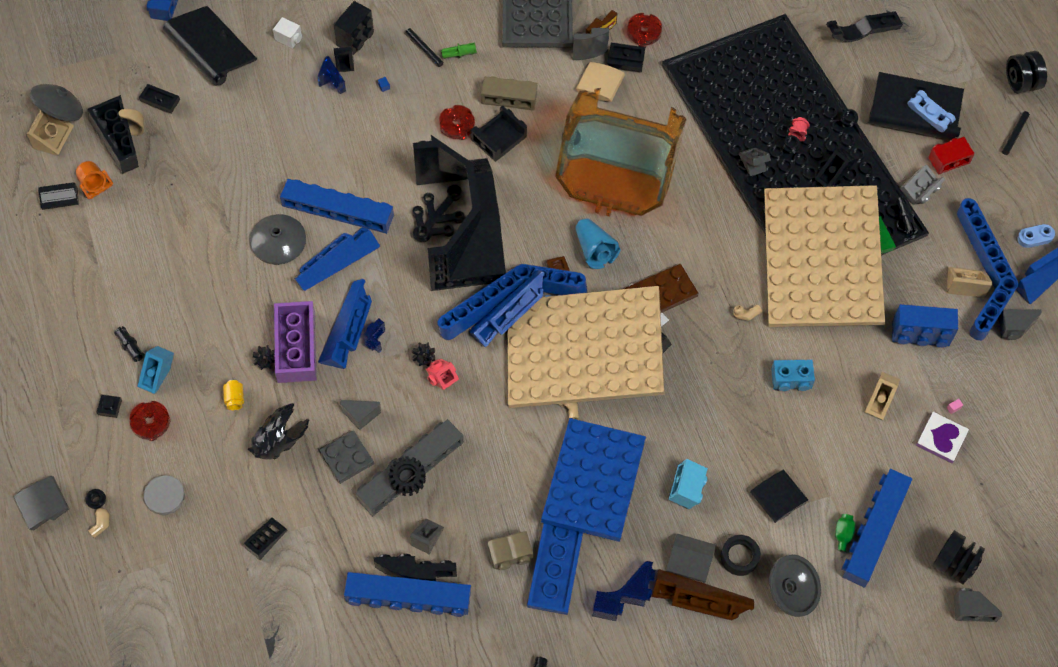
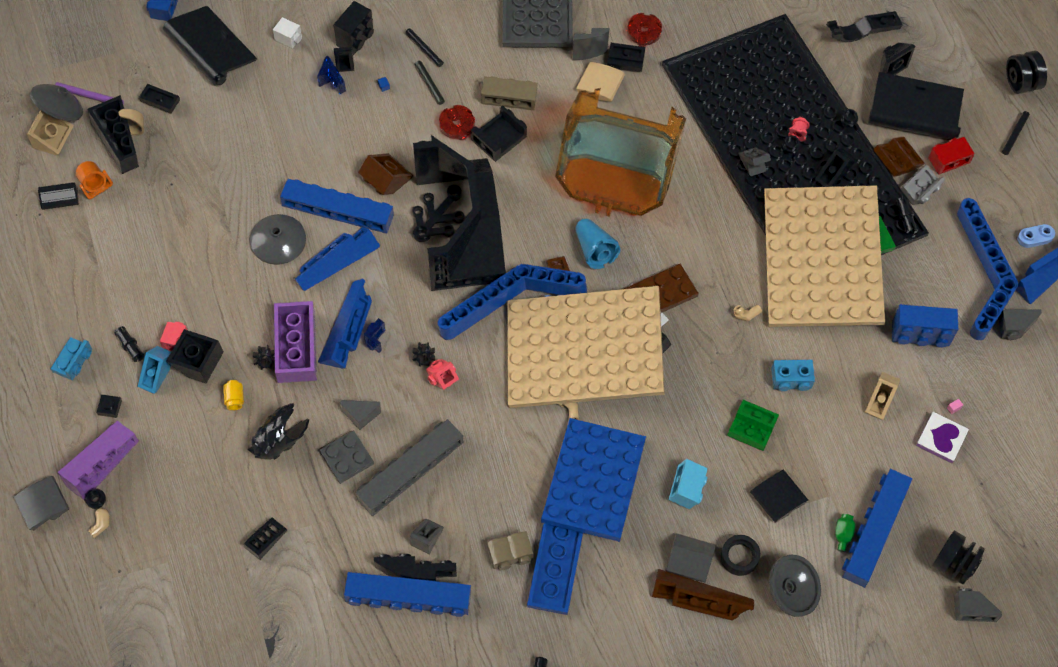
clear red plate [130,401,171,441] -> none
light grey tile [144,475,185,515] -> none
black tyre [389,456,426,496] -> none
bright green axle [441,42,477,58] -> none
blue wedge [468,270,545,347] -> none
reddish brown slope [586,10,618,34] -> none
clear blue arch [592,561,656,621] -> none
light blue plate [907,90,955,132] -> none
tan slope [947,267,992,298] -> none
none -> dark azure bracket [51,337,92,381]
none -> medium lavender bar [55,82,124,105]
none -> medium lavender wedge [57,421,139,501]
none -> coral brick [160,322,187,352]
none -> black slope [166,329,224,384]
none -> reddish brown slope [358,153,414,195]
none -> pearl dark grey bar [415,61,445,105]
none -> green slope [727,400,779,451]
none -> reddish brown slope [874,137,925,177]
none -> black slope [880,43,916,75]

